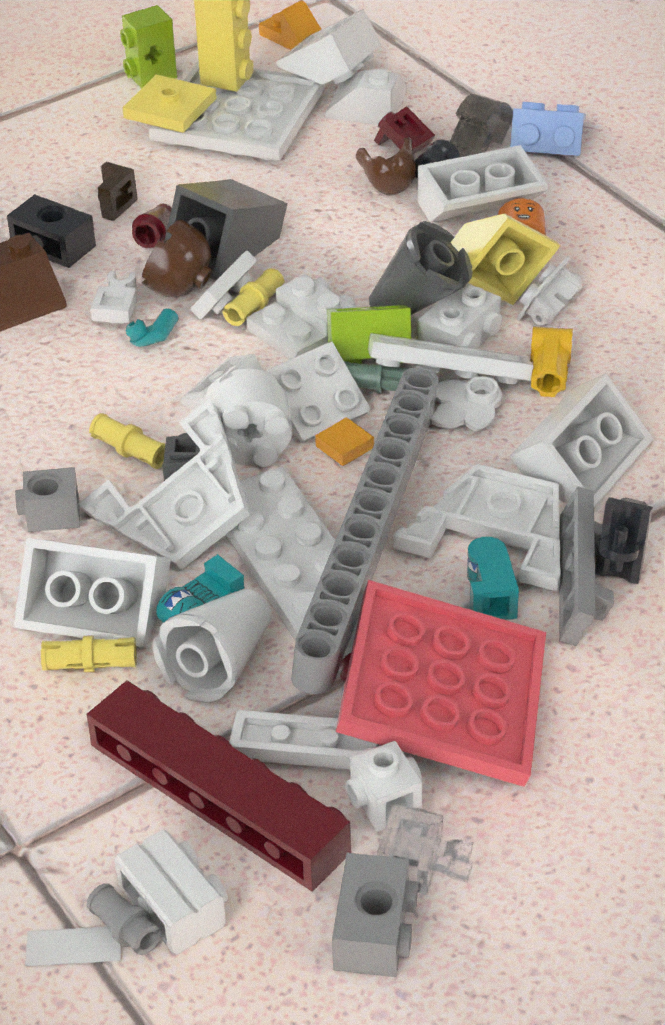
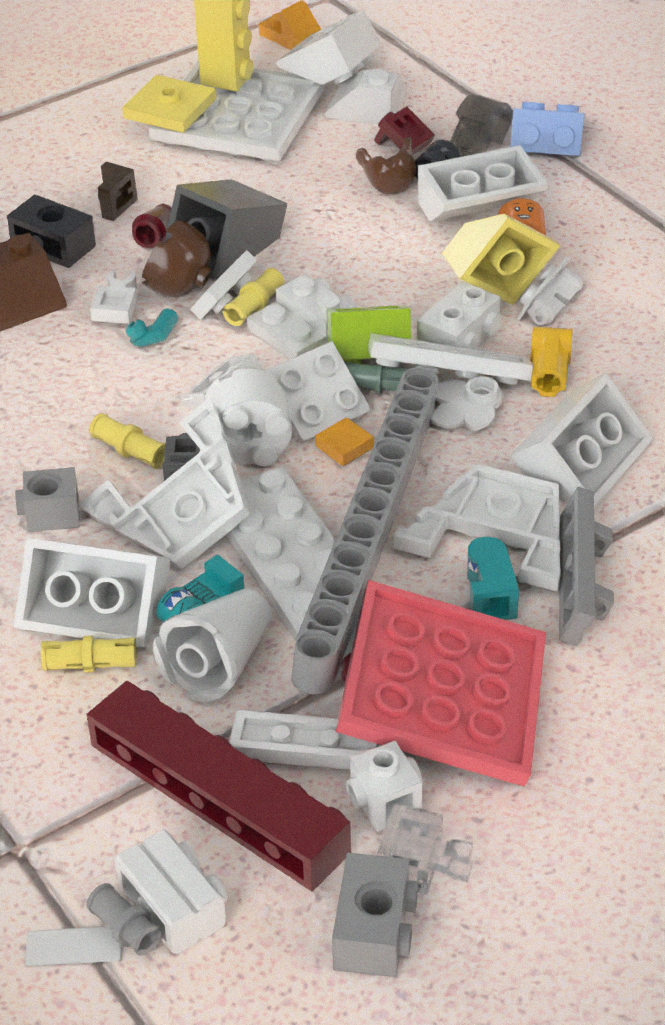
lime brick [120,5,177,89] -> none
dark grey cone [369,221,472,315] -> none
black hips [595,497,653,584] -> none

